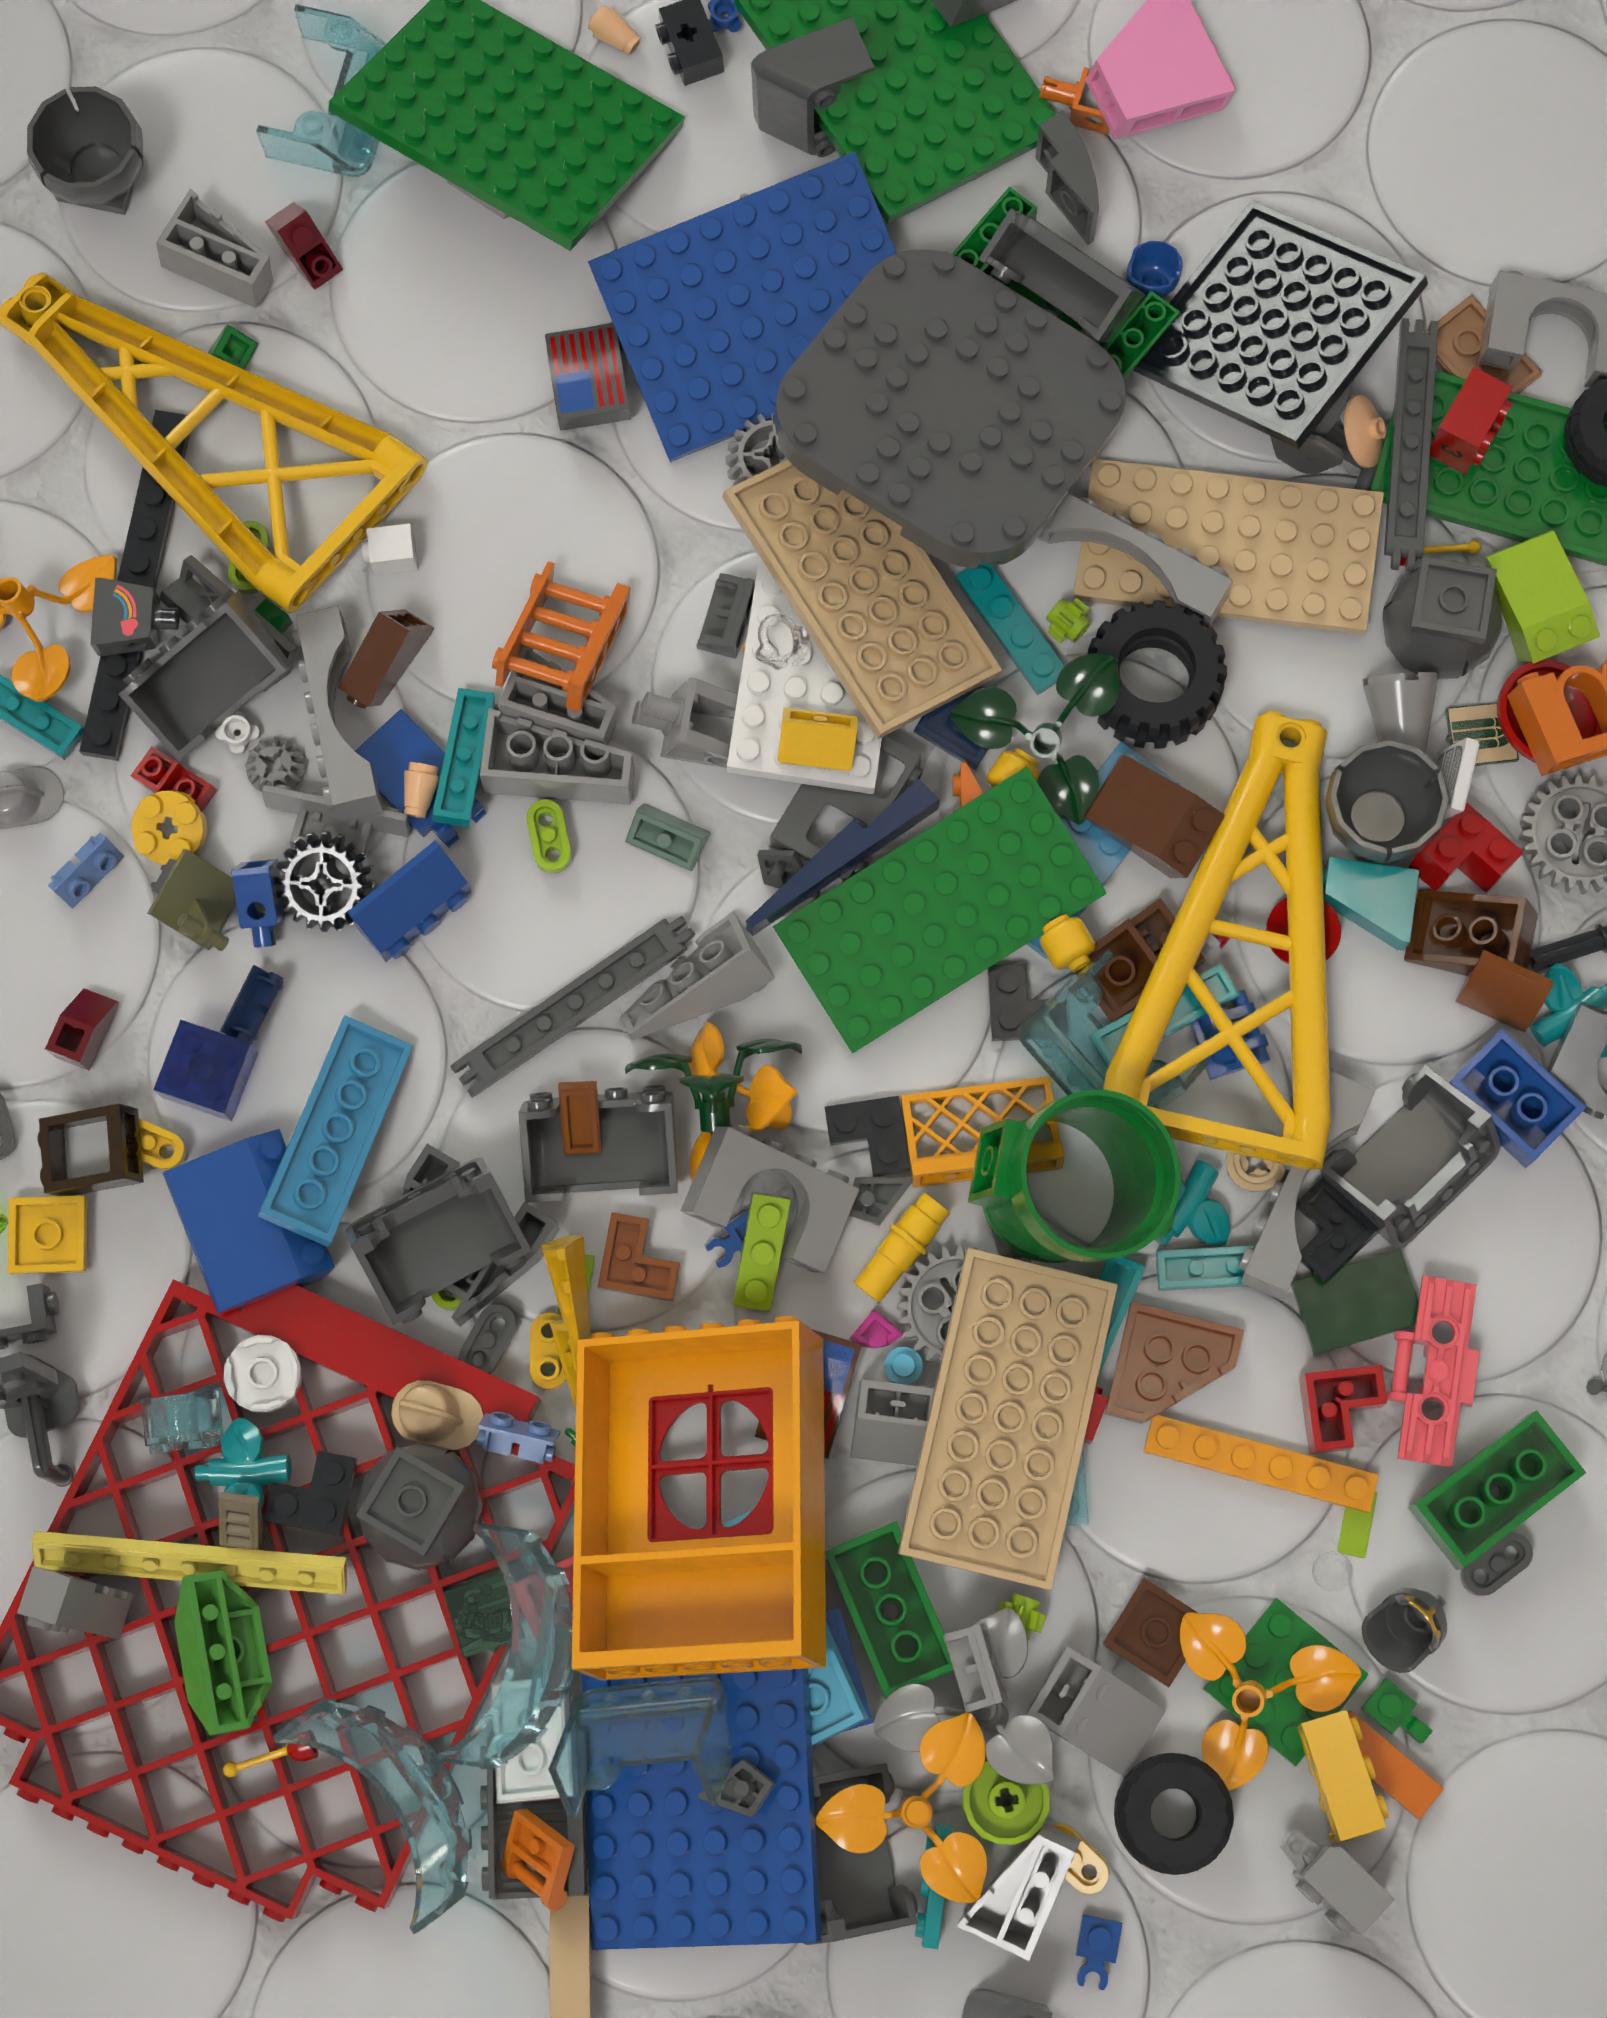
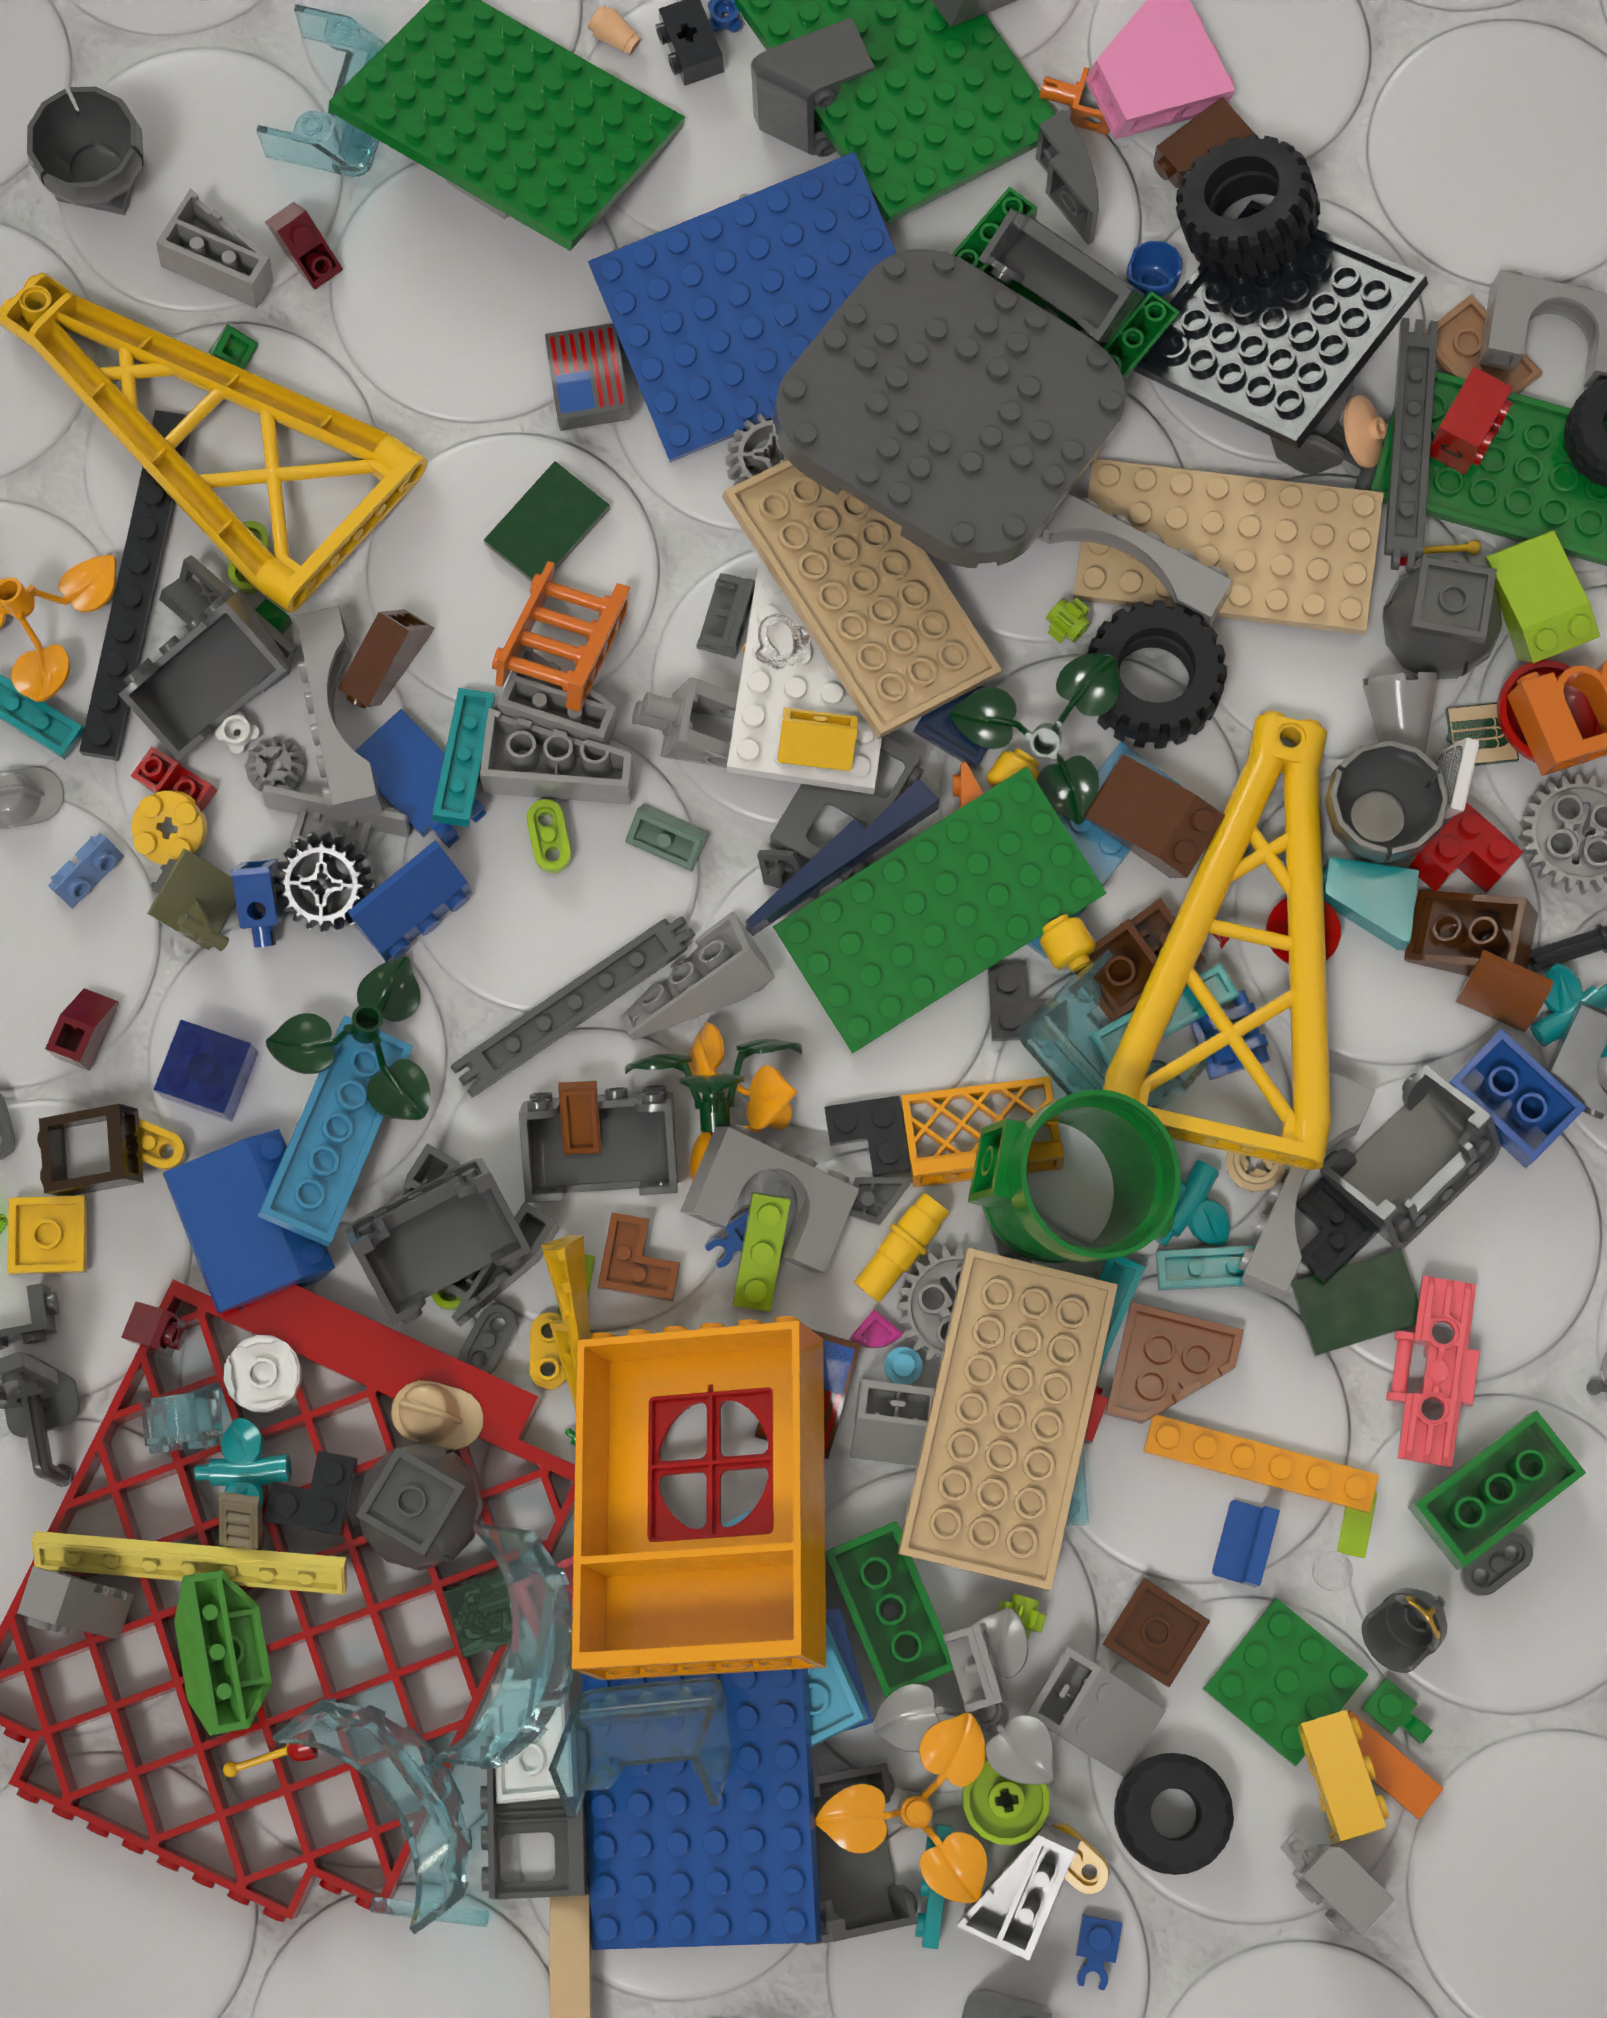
dark grey torso [90,578,180,656] -> none
dark blue hinge [220,965,284,1048] -> none
white brick [362,523,418,575] -> none
light nougat cone [404,762,440,818] -> none
medium blue hinge [476,1412,561,1464] -> none
orange plate [500,1808,575,1912] -> none
dark grey piece [698,1759,776,1817] -> none
teal plate [955,563,1064,696] -> none
light orange plant [1180,1612,1361,1791] -> none
red brick [1299,1365,1387,1455] -> none
none -> dark red slope [121,1301,187,1357]
none -> dark green plant [266,957,431,1120]
none -> clear light blue bar [370,1896,489,1927]
none -> dark green tile [484,461,610,582]
none -> reddish brown slope [1153,97,1260,188]
none -> black tyre [1176,135,1321,278]
none -> blue panel [1212,1500,1280,1588]

